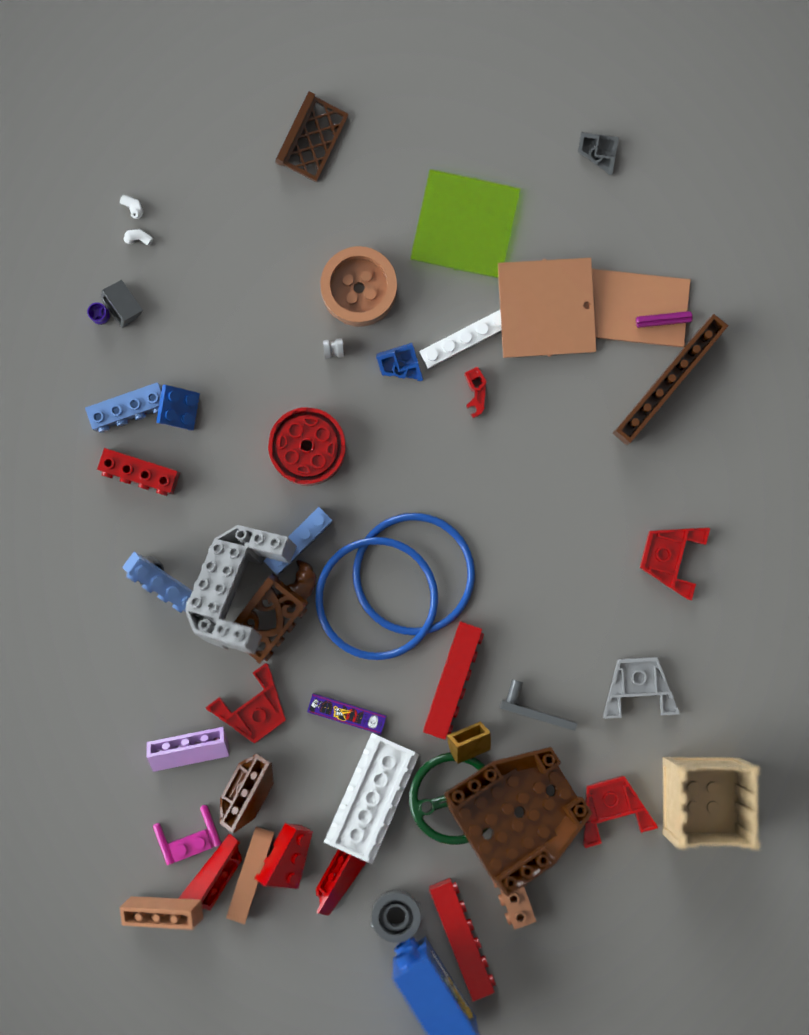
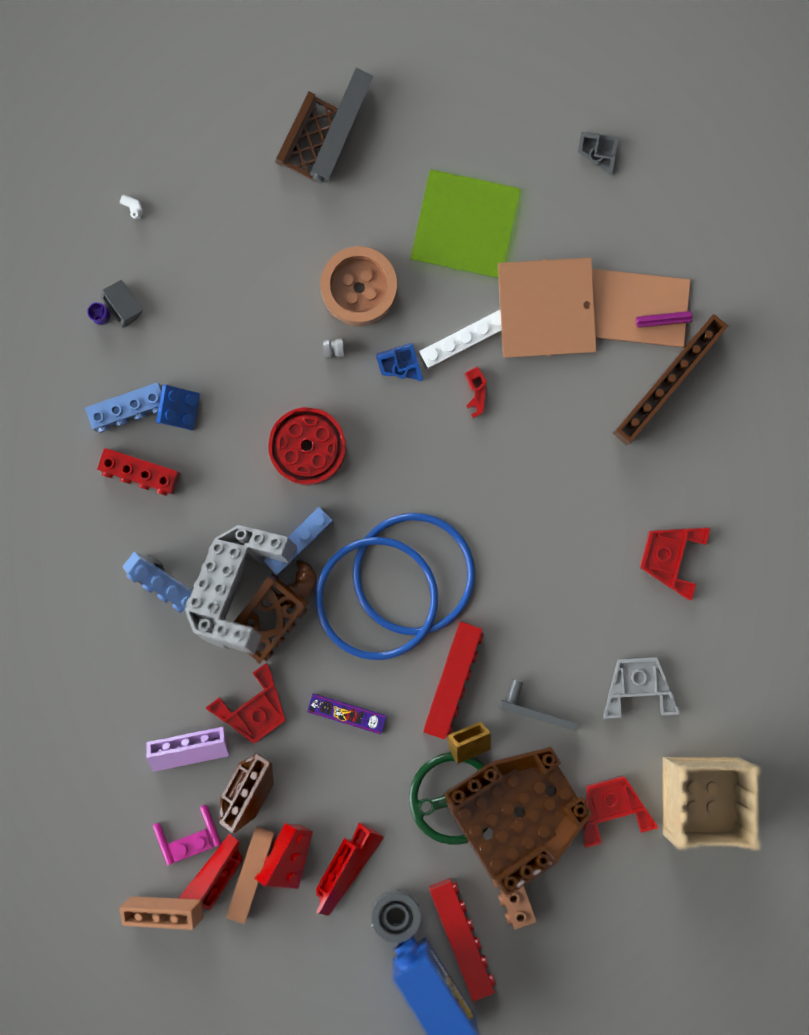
white arm [124,229,154,246] -> none
white ladder [324,733,419,864] -> none
none -> dark grey brick [310,67,373,183]

